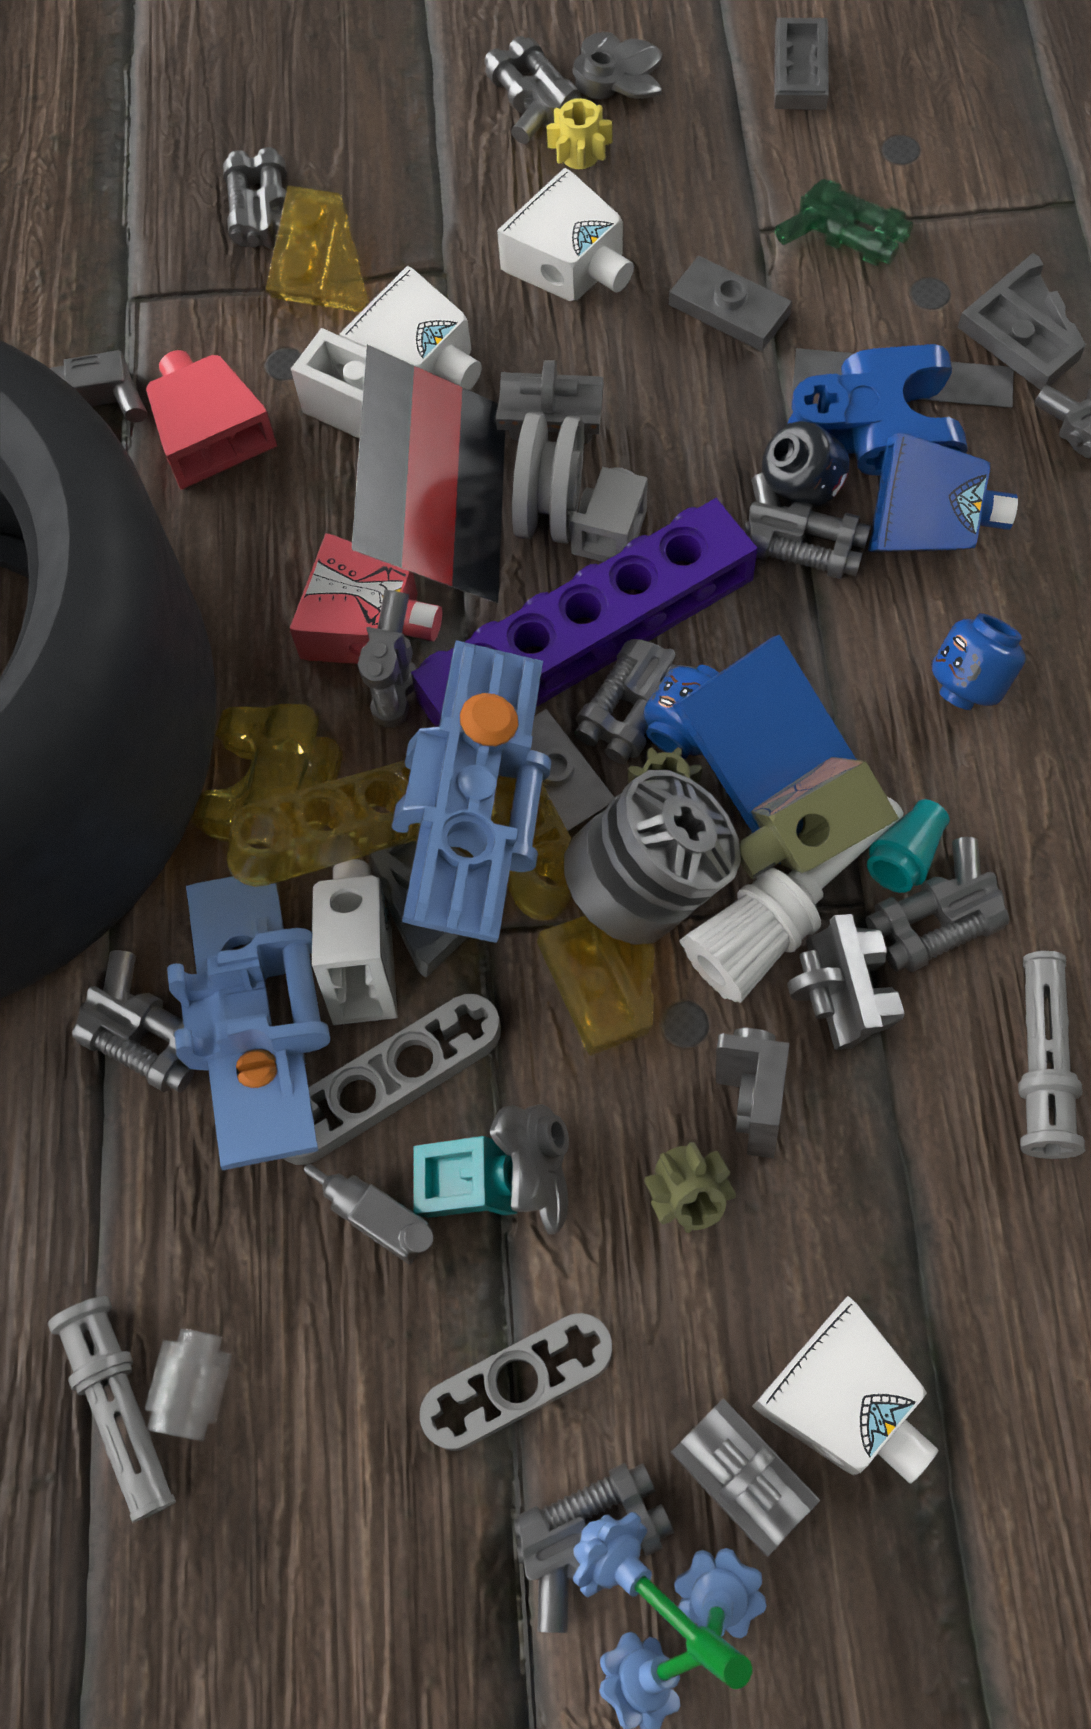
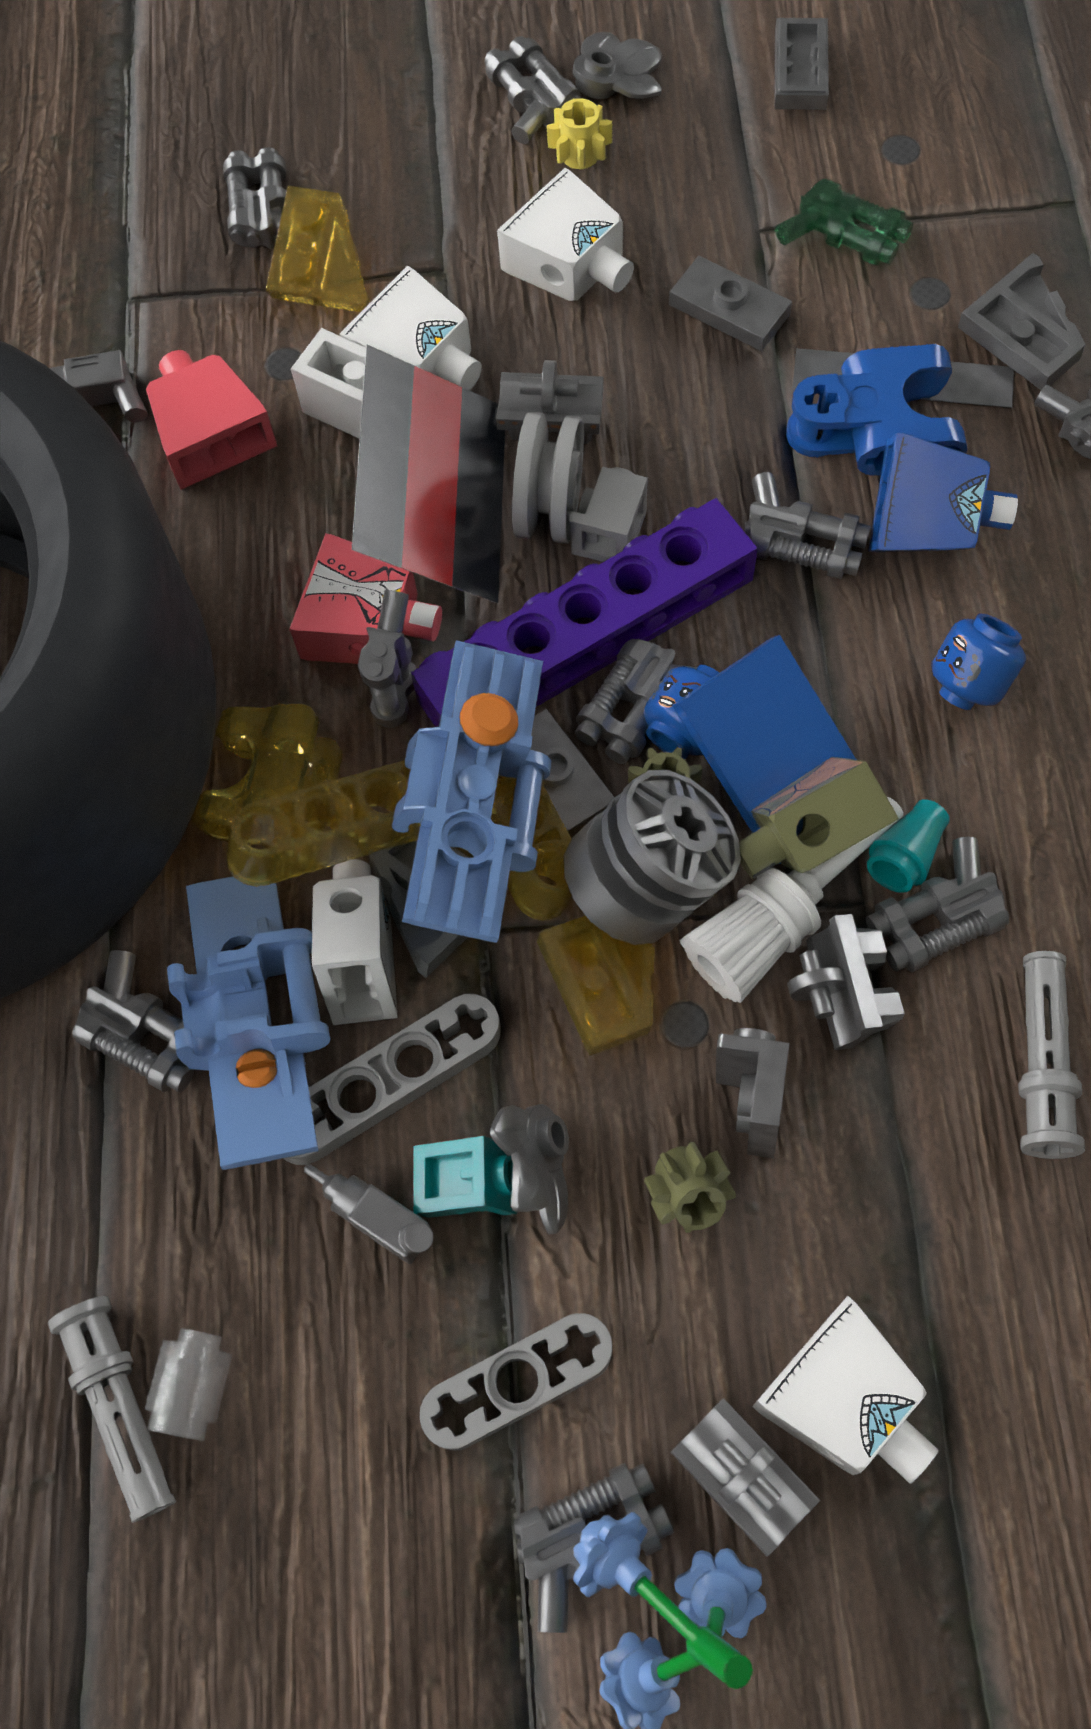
black head [762,420,850,508] -> none

